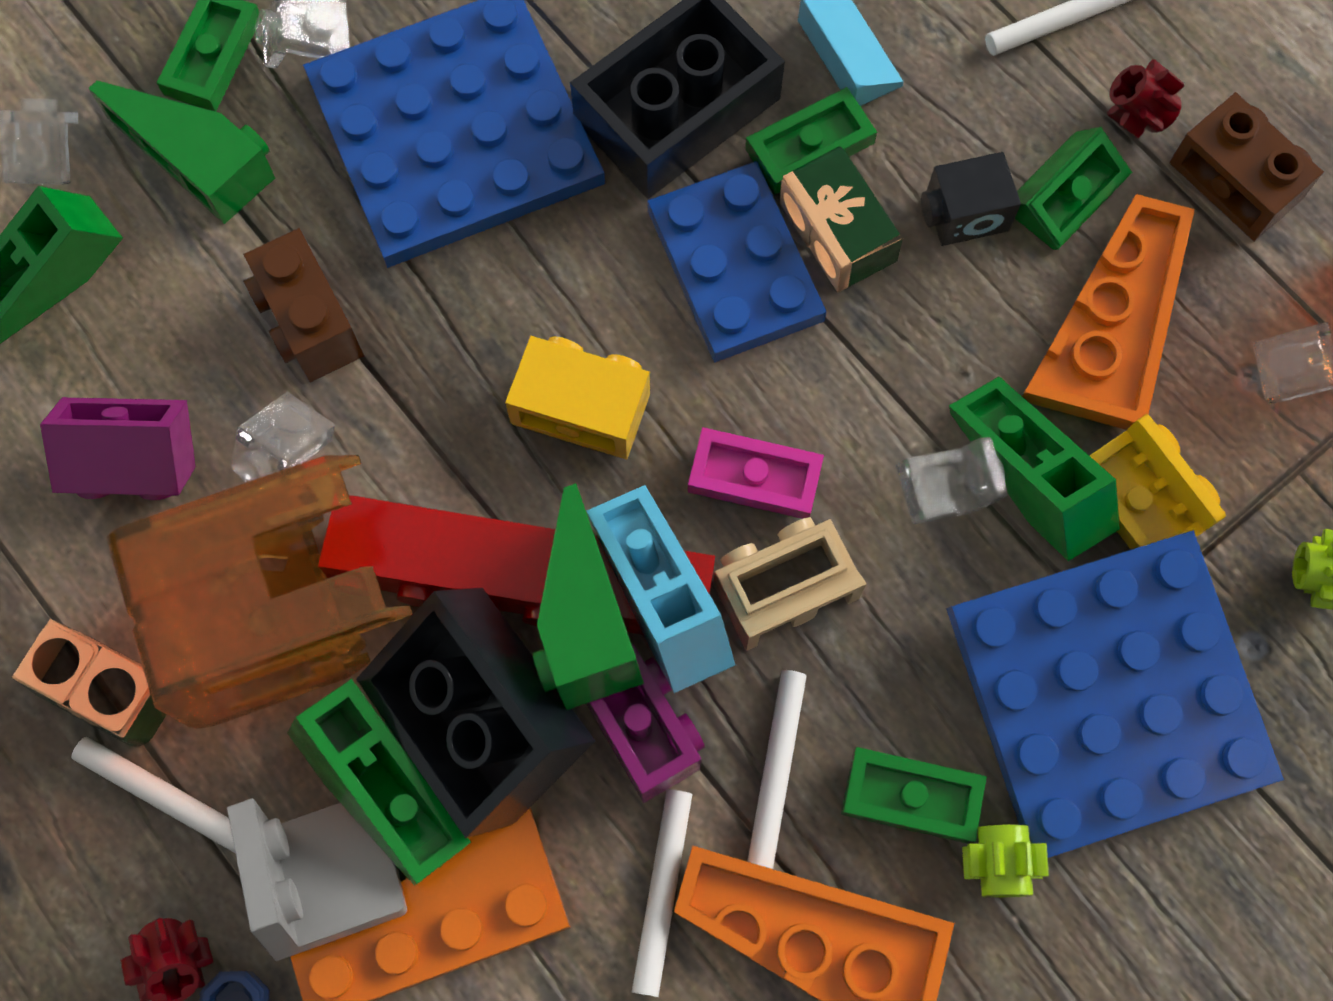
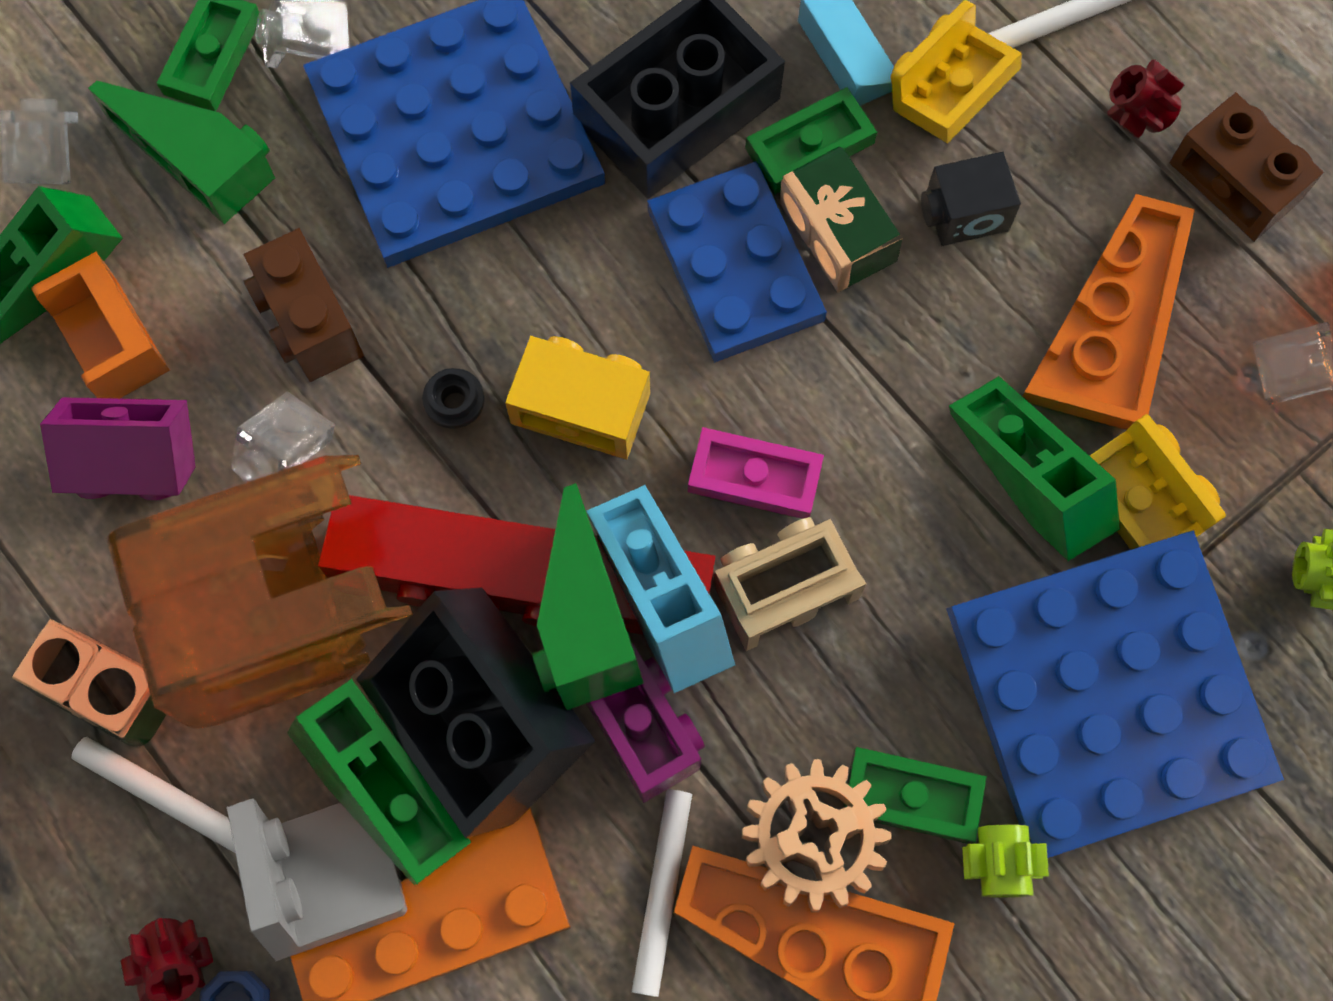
white bar [747,670,807,869] -> none
clear bracket [896,437,1007,525] -> none
green slope [1015,127,1132,250] -> none
none -> orange panel [31,252,170,399]
none -> black plate [422,368,485,429]
none -> light nougat gear [742,759,891,912]
none -> yellow bracket [891,0,1022,144]

